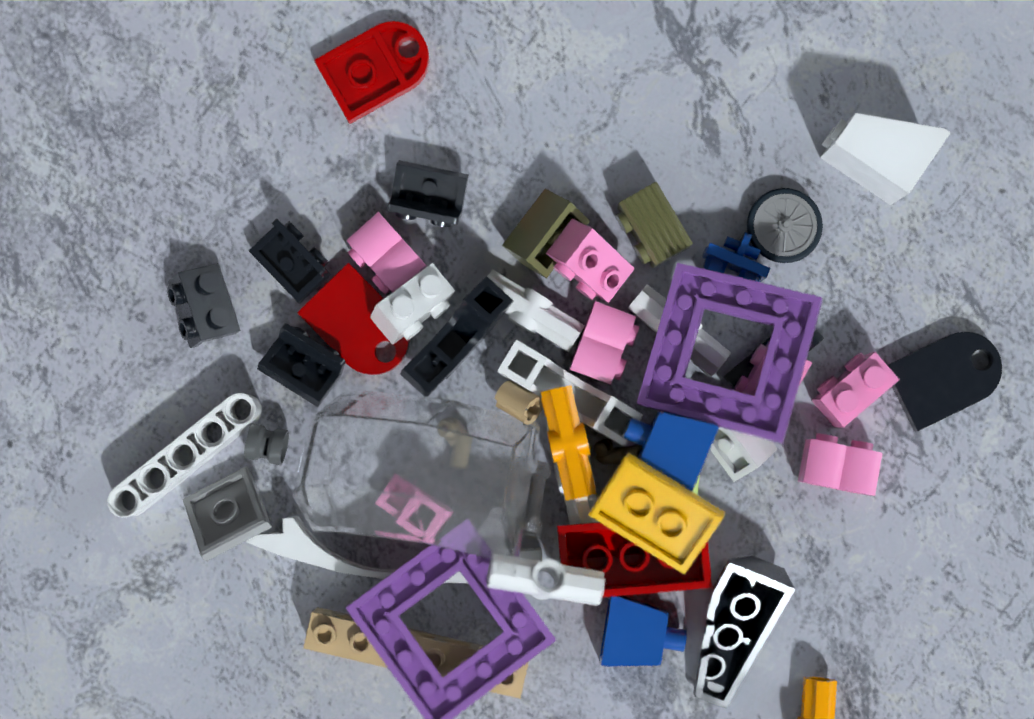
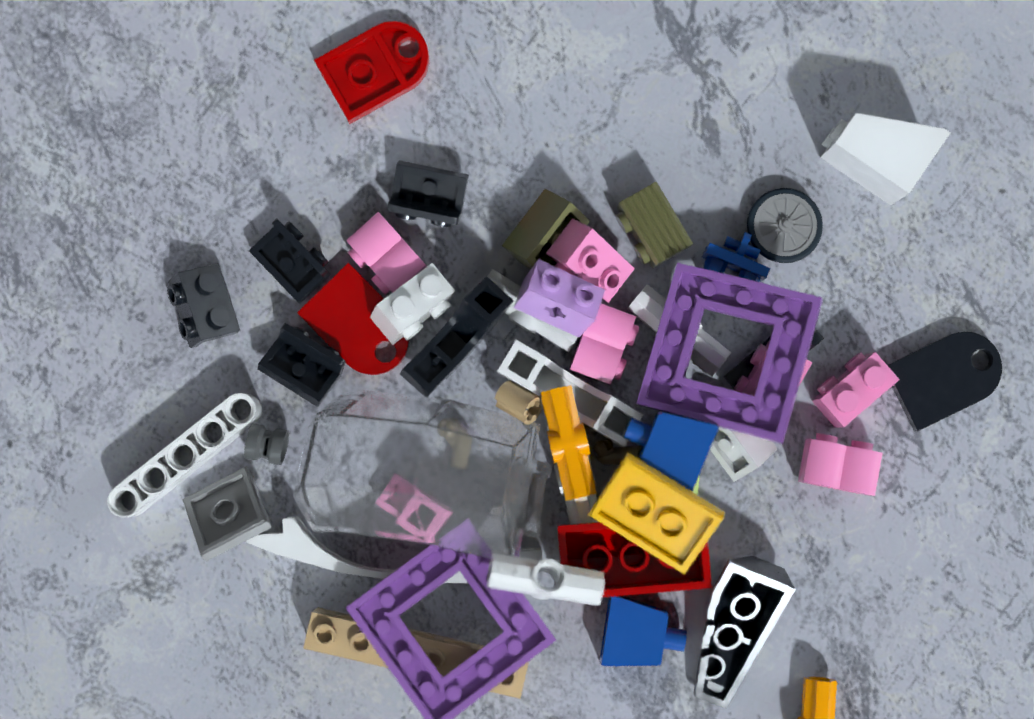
none -> lavender brick [513,259,605,337]

